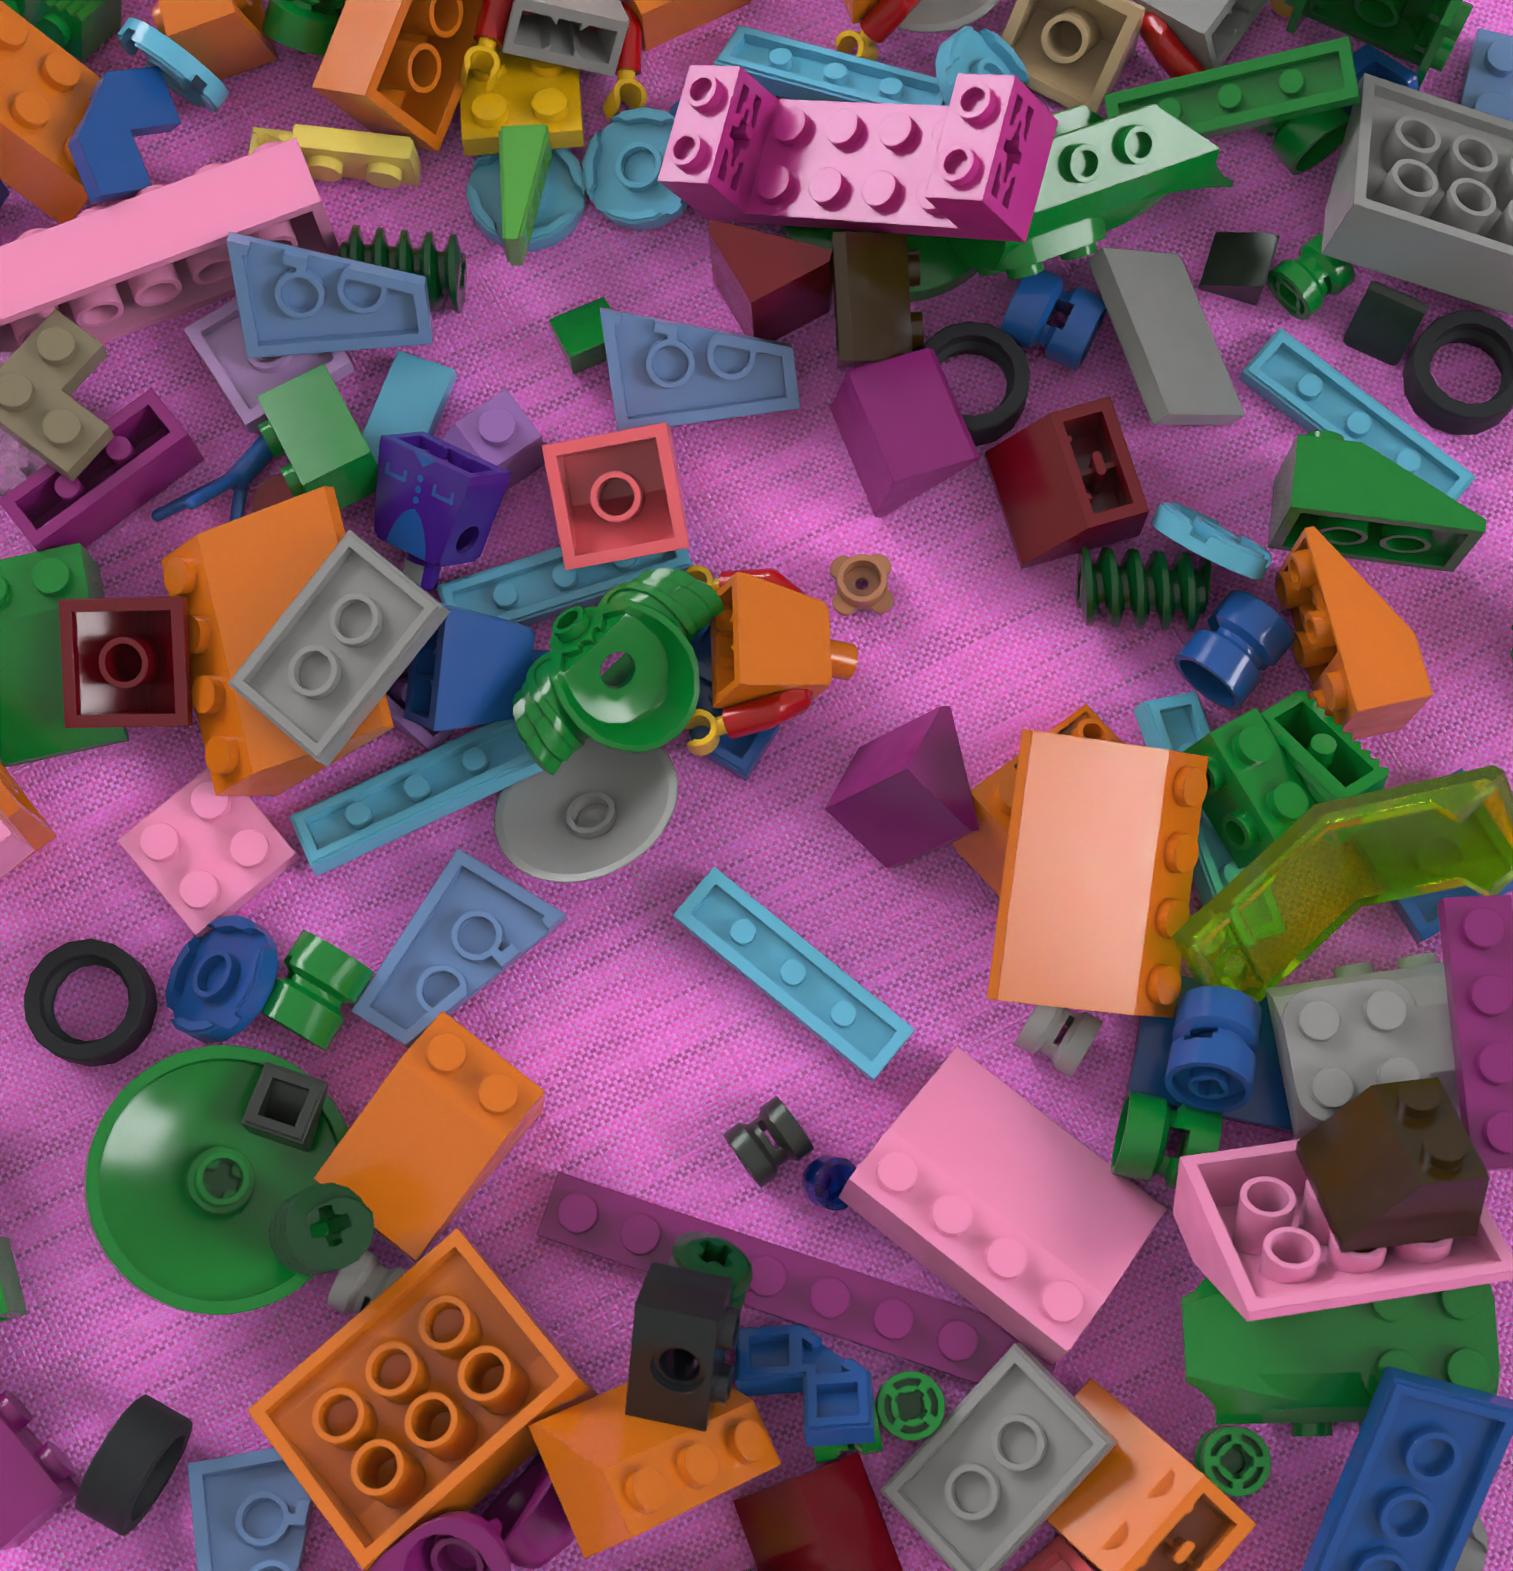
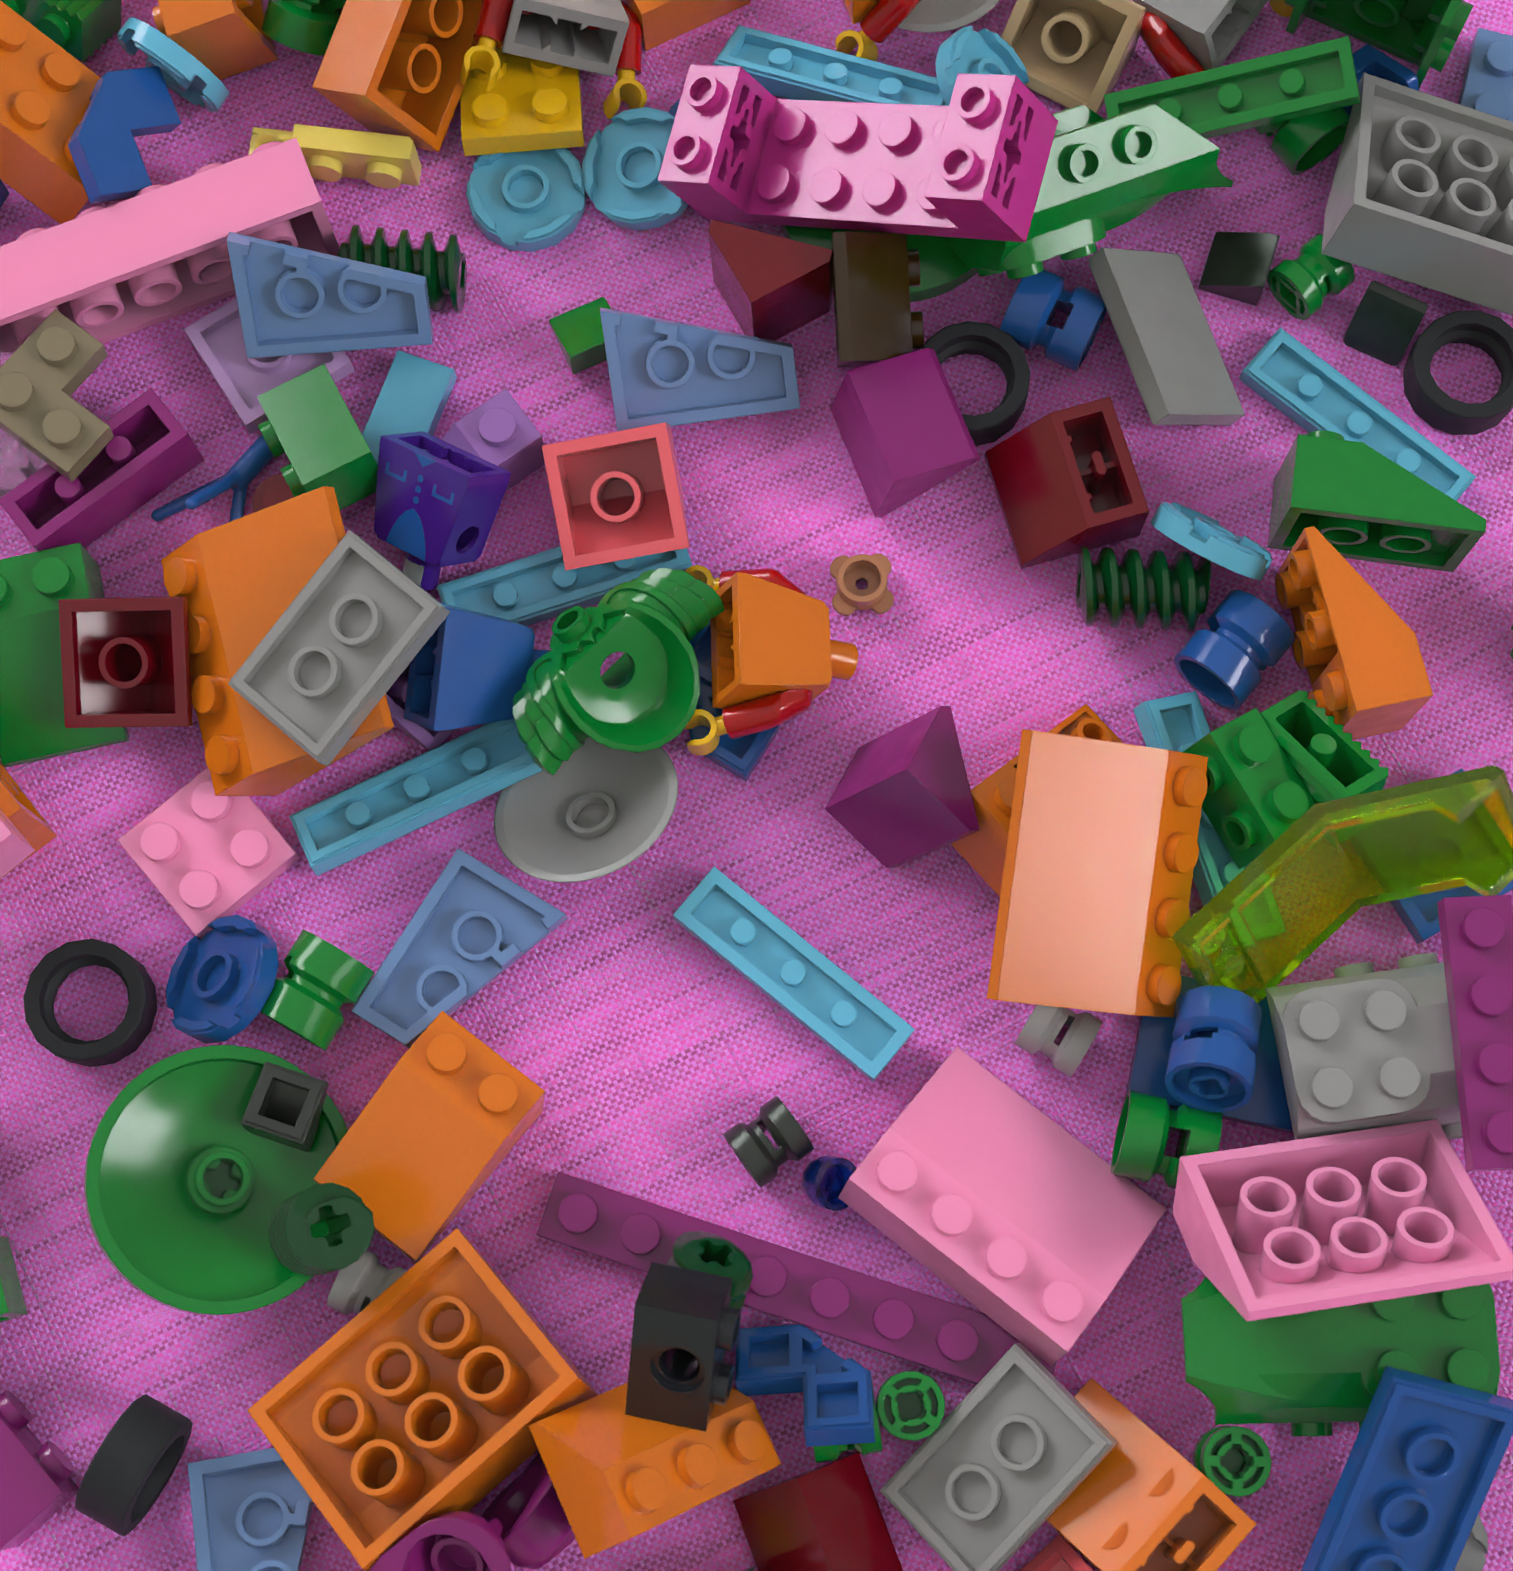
bright green slope [499,124,552,266] -> none
dark brown slope [1295,1077,1490,1253] -> none

